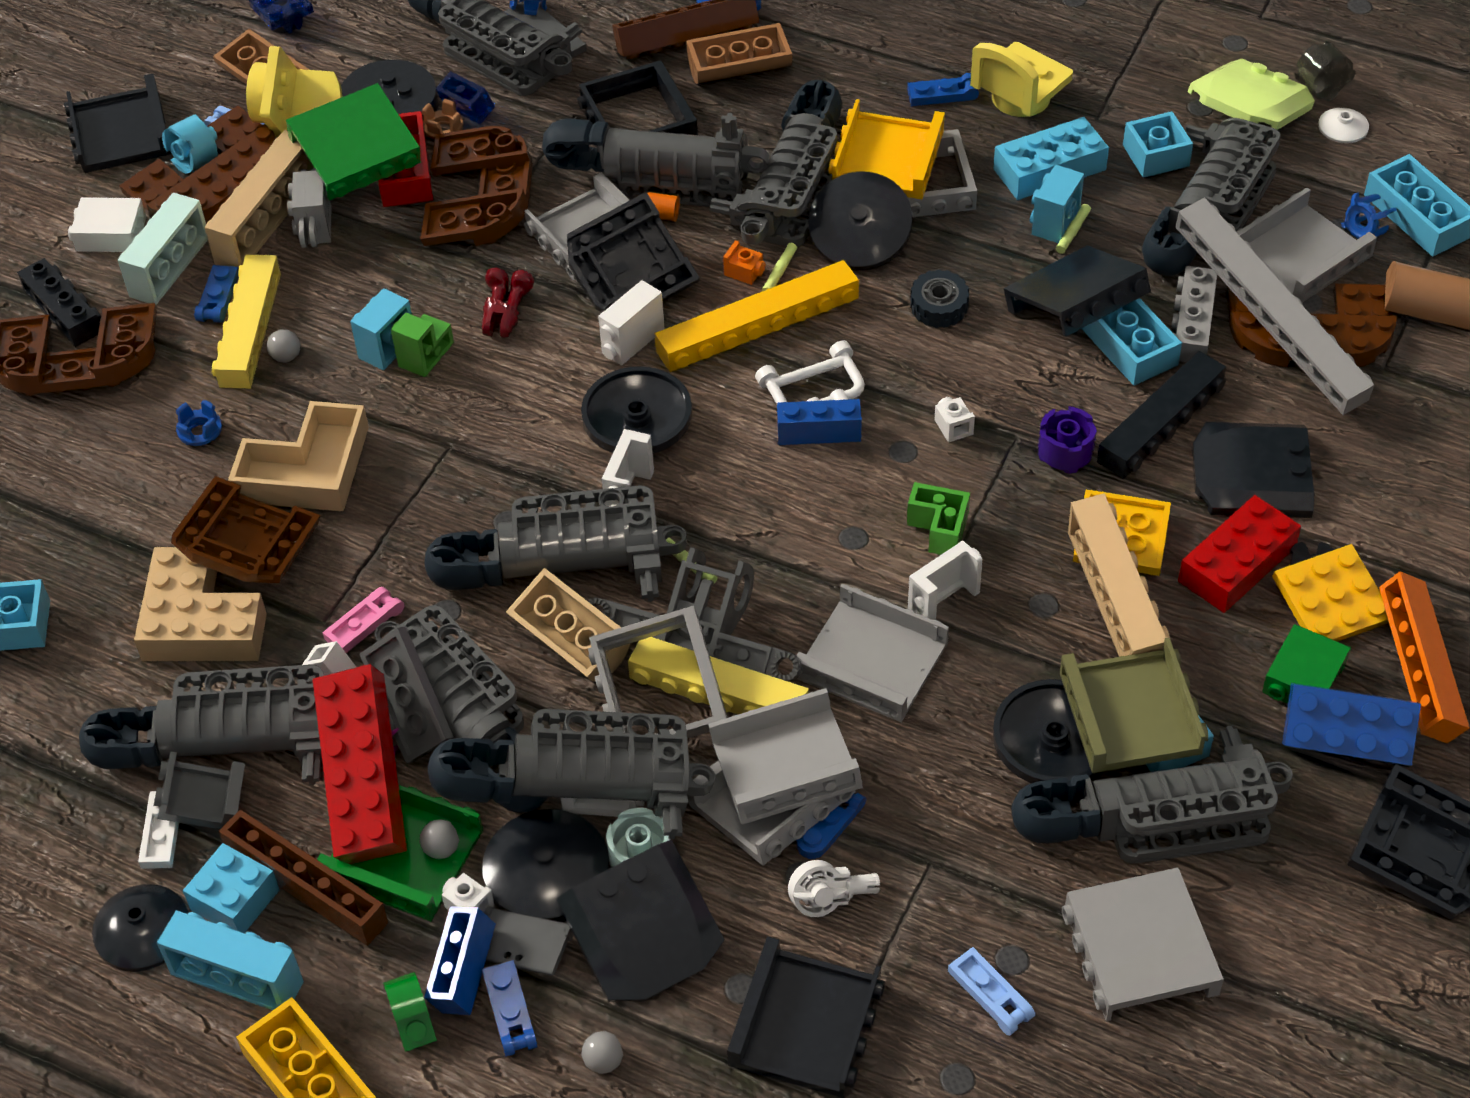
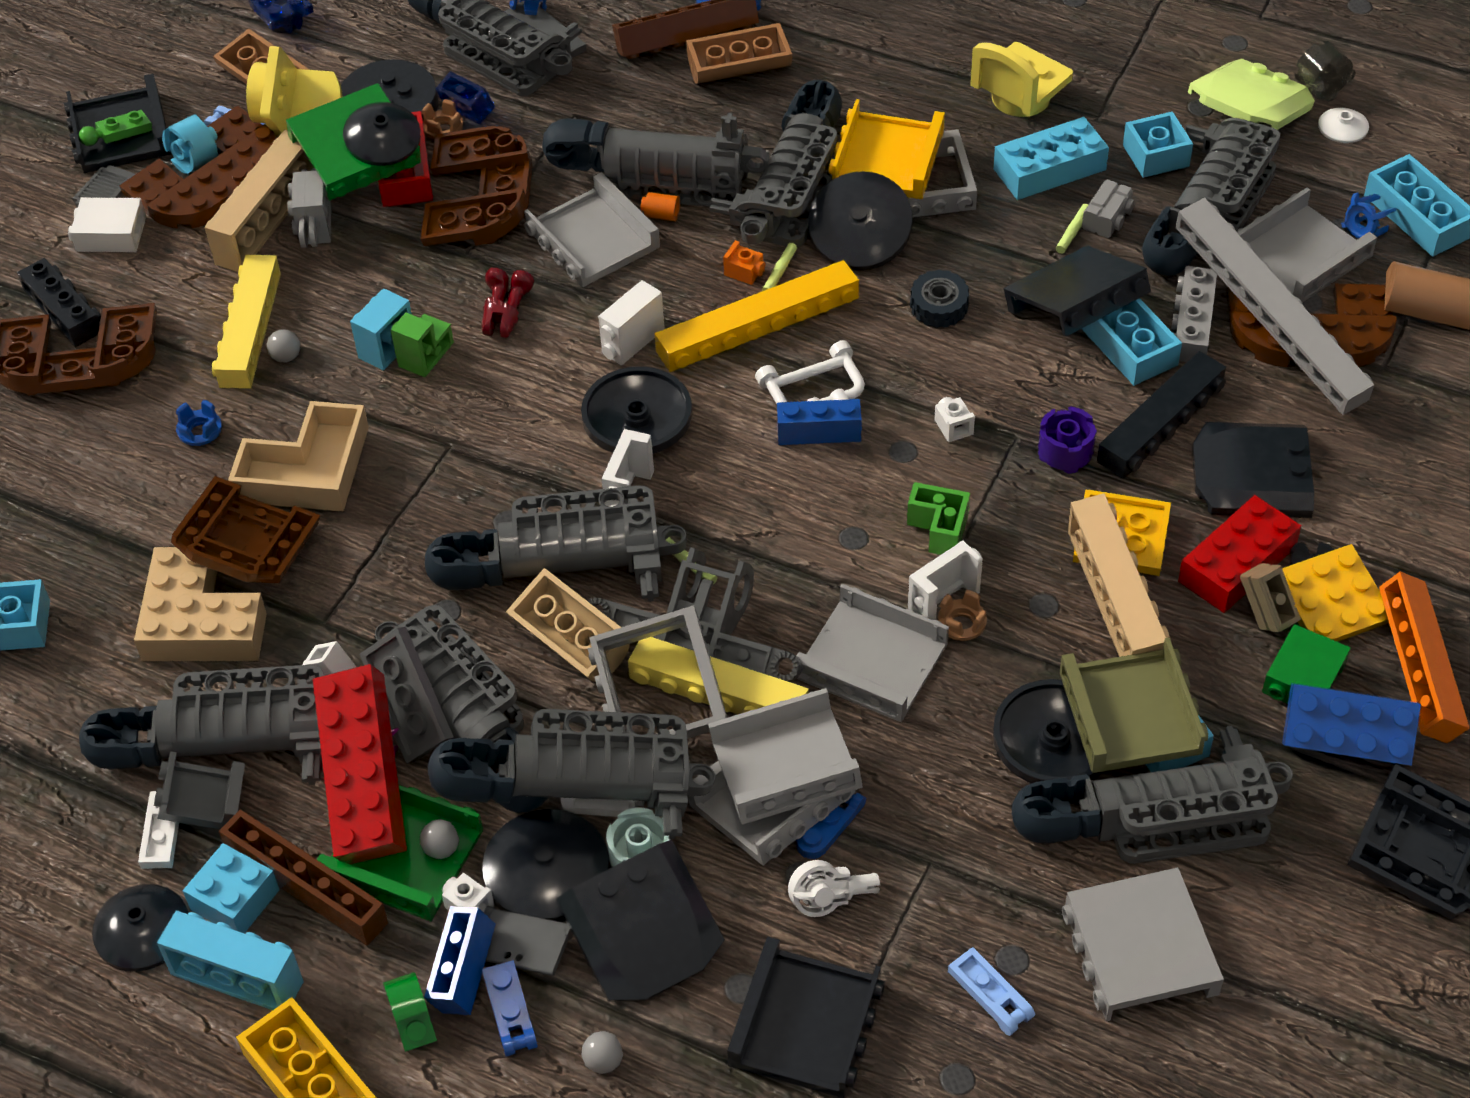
light aqua brick [117,192,208,305] -> none
blue plate [194,265,239,323] -> none
bright pink plate [322,587,404,653] -> none
black wedge [567,192,700,313] -> none
black window [577,60,698,135] -> none
blue plate [907,73,979,106] -> none
medium azure brick [1030,164,1084,243] -> none
none -> dark grey window [72,165,135,207]
none -> bright green plate [79,110,152,146]
none -> black dish [343,102,421,166]
none -> medium nougat piece [938,590,987,641]
none -> light grey brick [1082,179,1135,238]
none -> dark tan brick [1240,563,1301,632]

